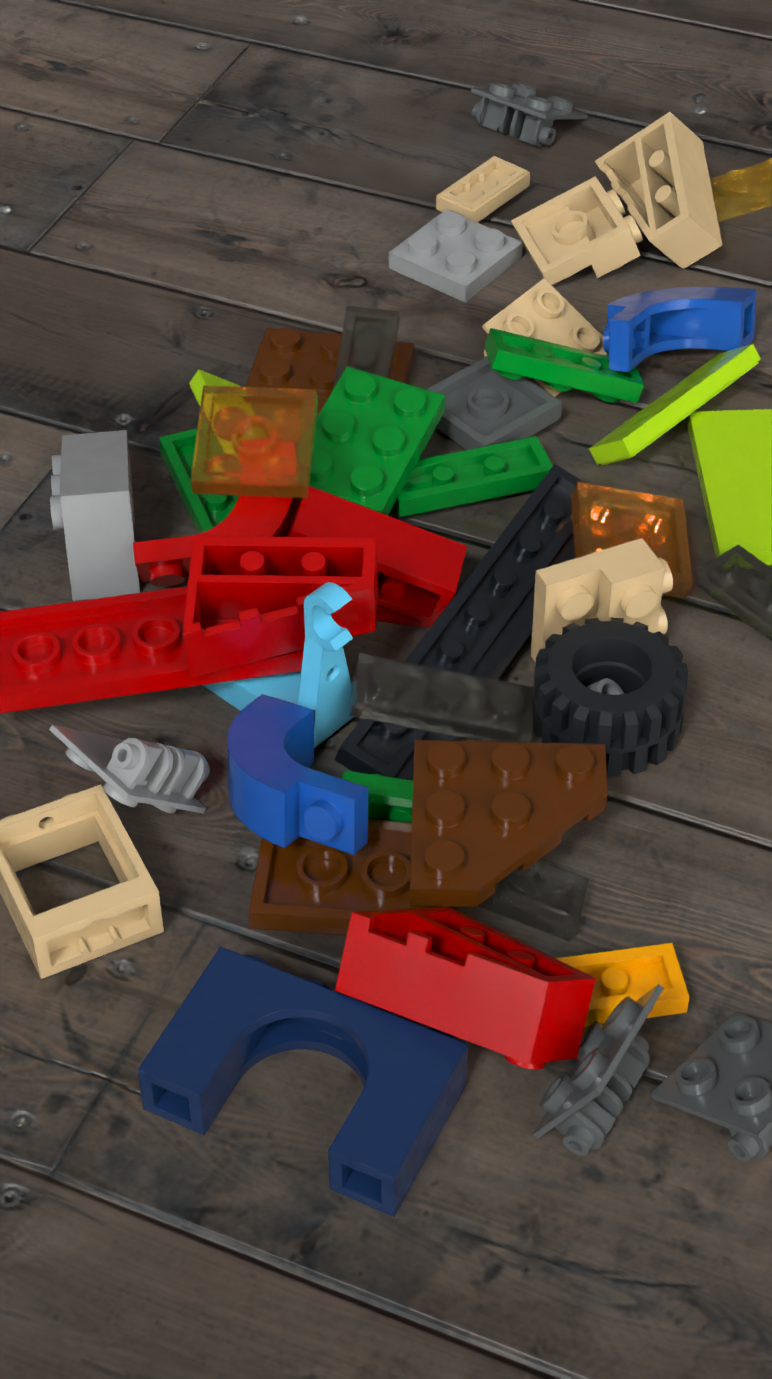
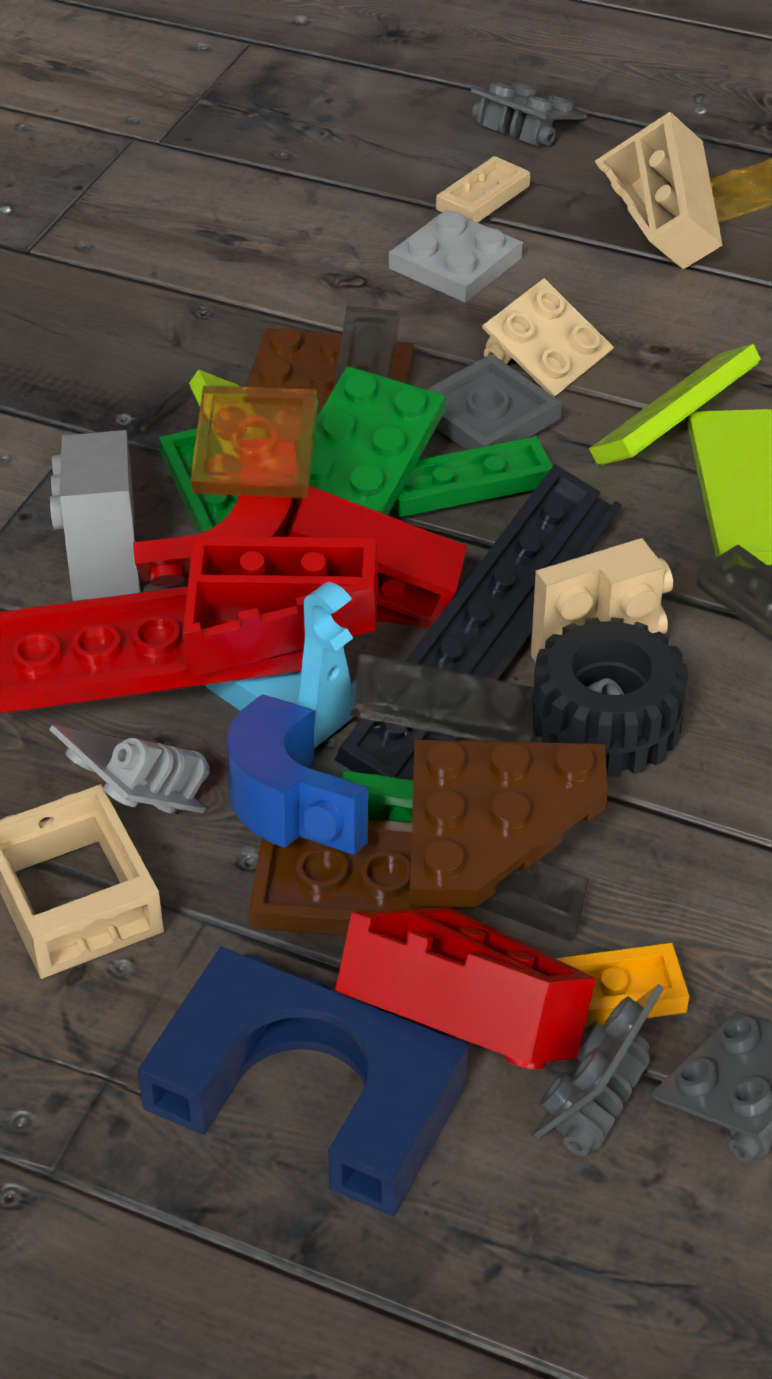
green plate [484,328,644,403] -> none
tan plate [511,176,643,285] -> none
clear orange plate [571,482,693,598] -> none
blue arch [603,287,757,372] -> none

